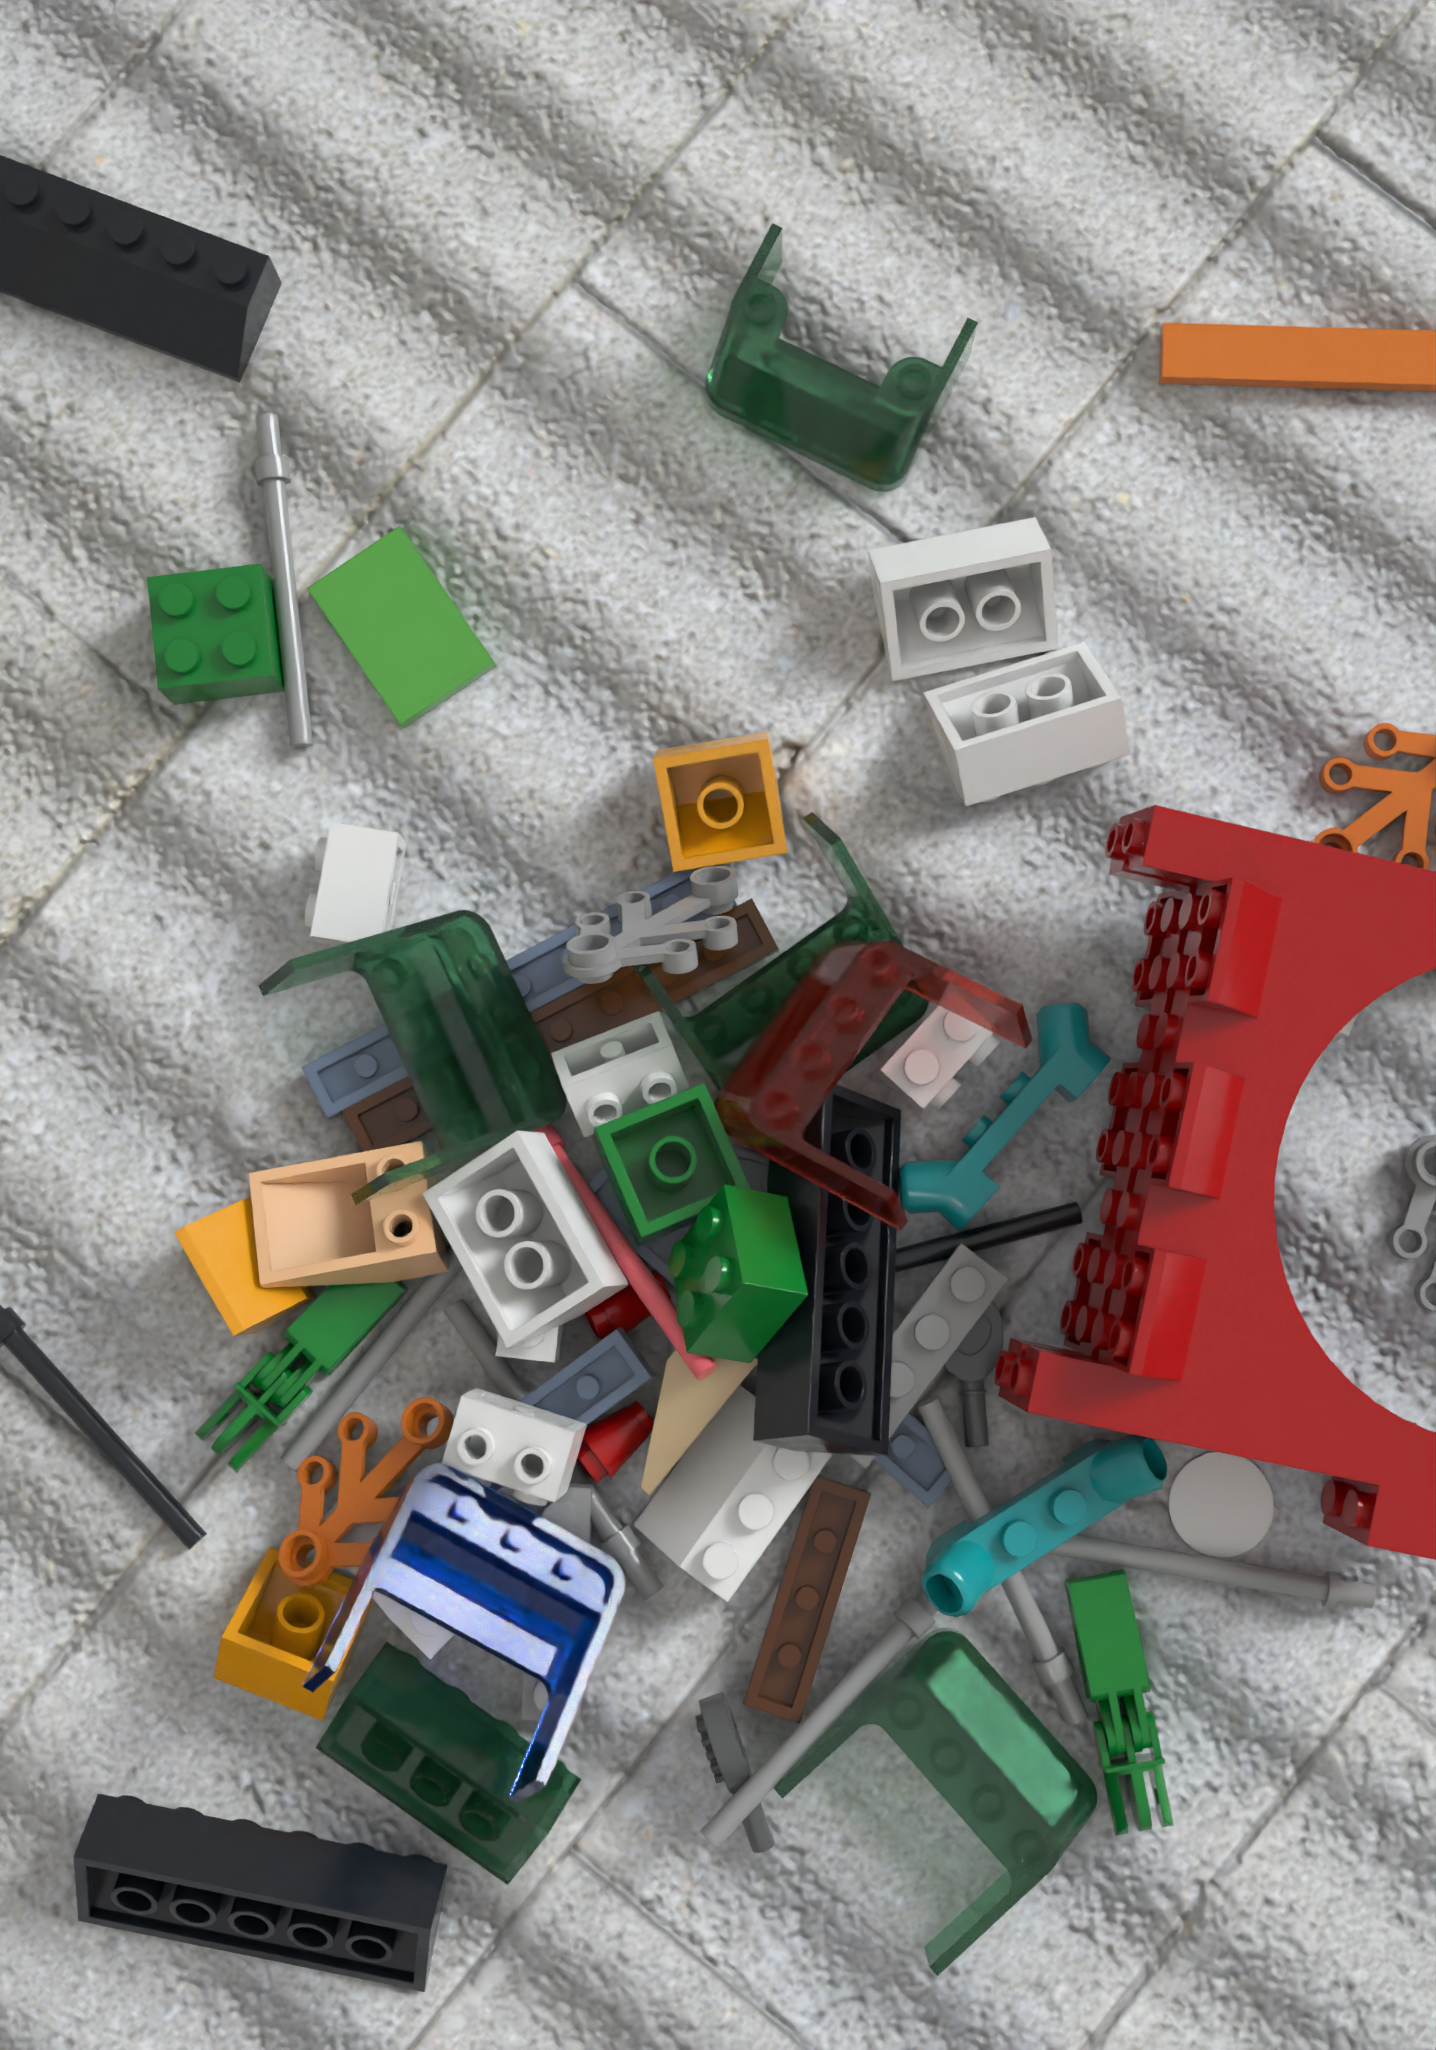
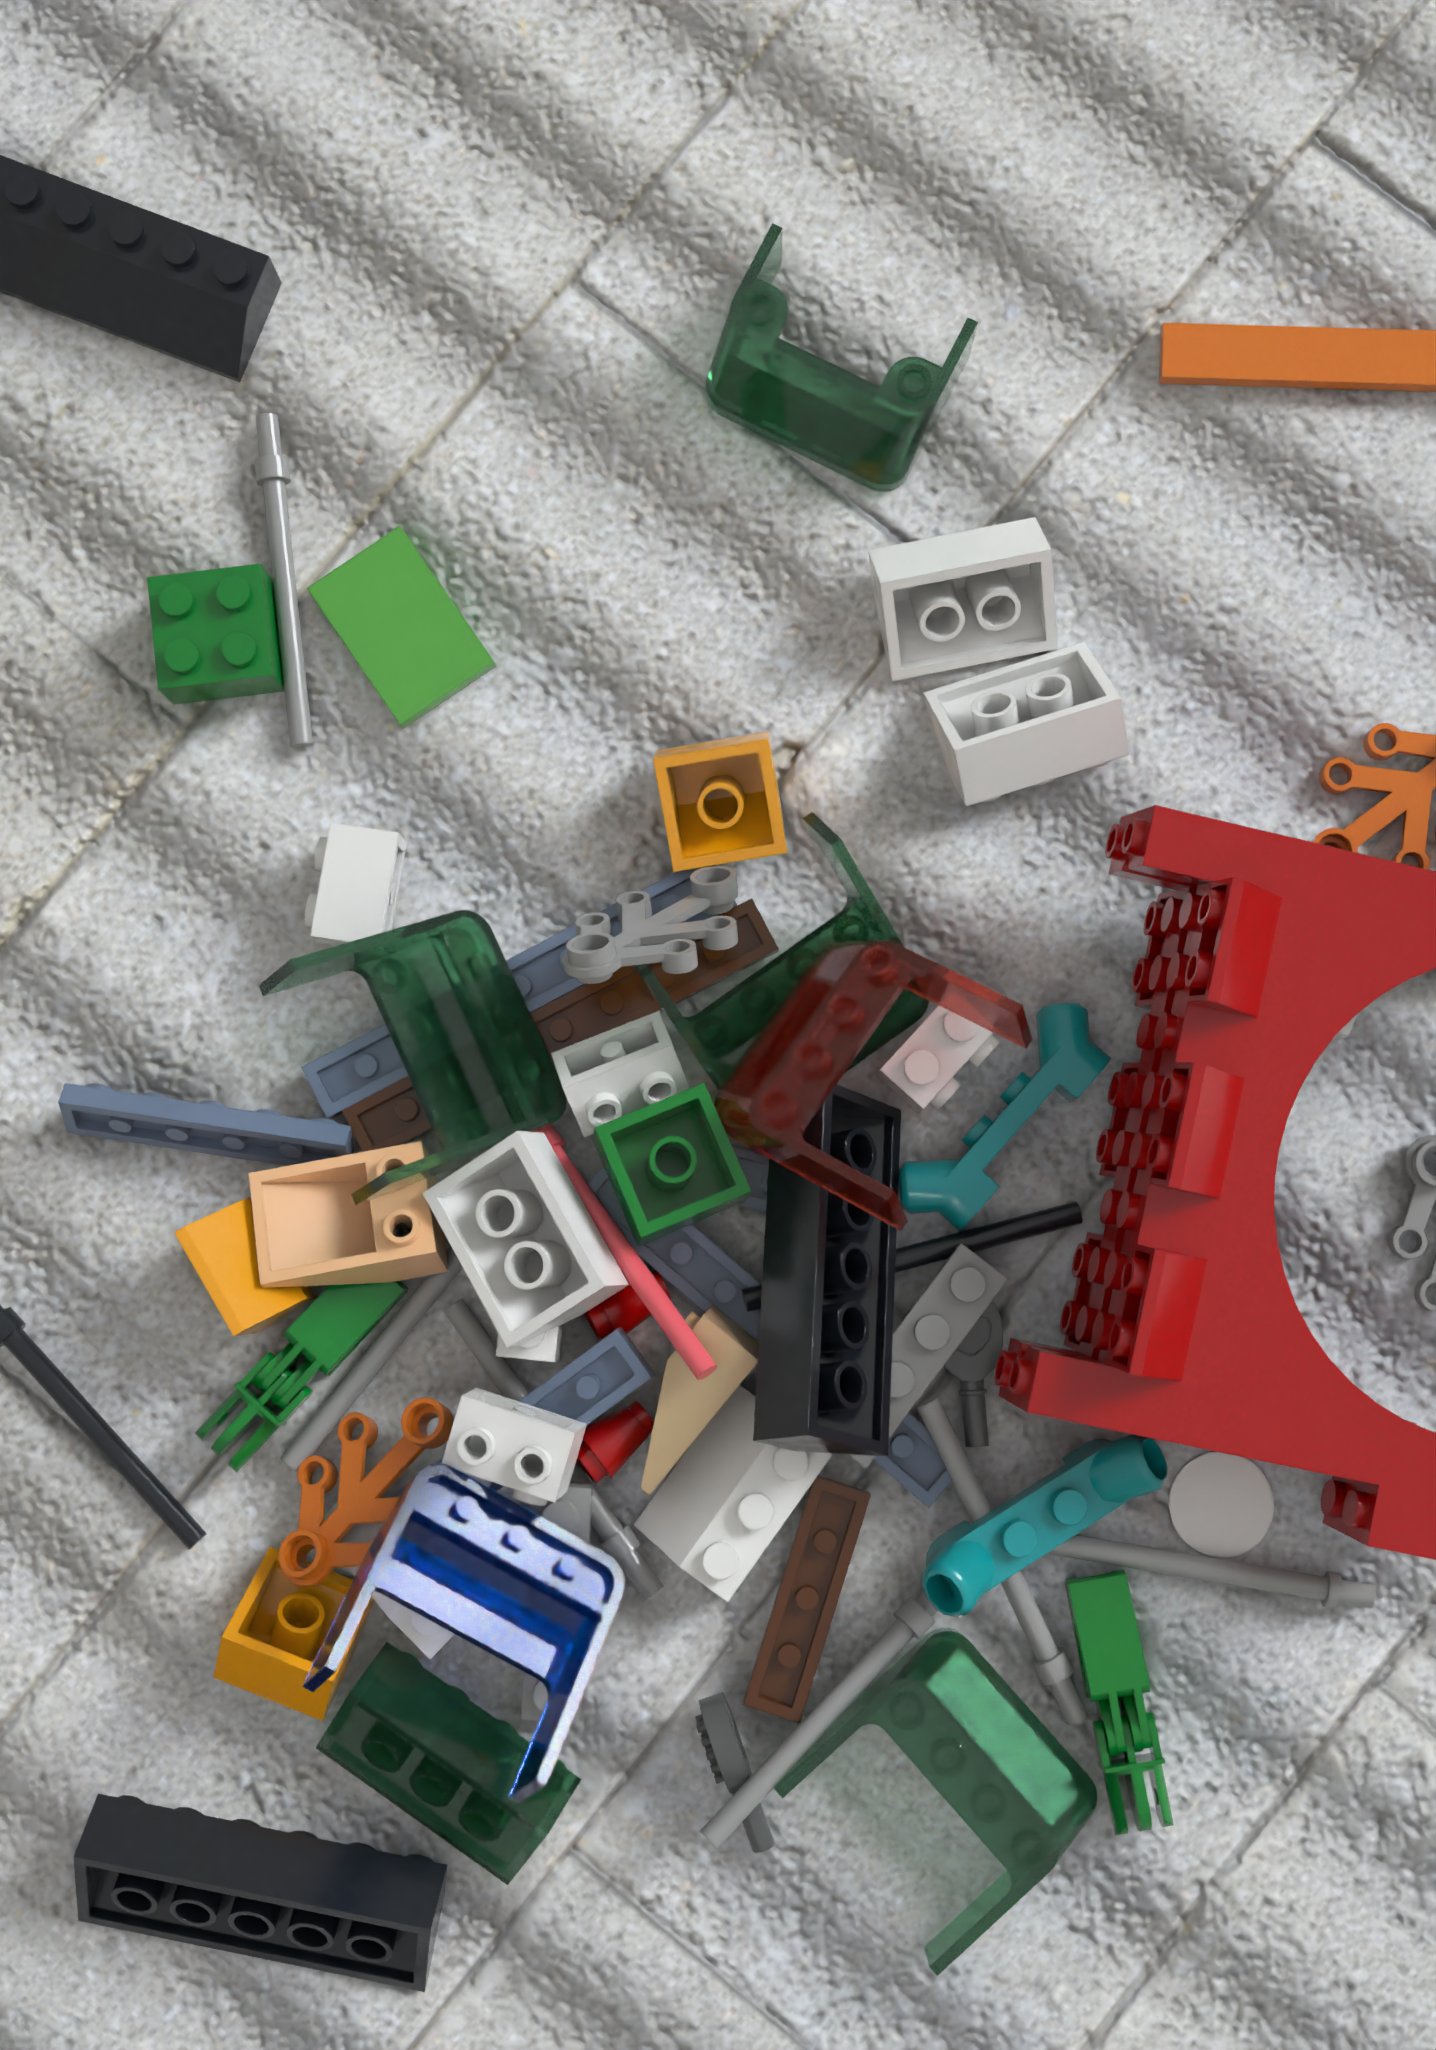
green brick [668,1184,808,1363] -> none
none -> sand blue plate [58,1083,354,1166]

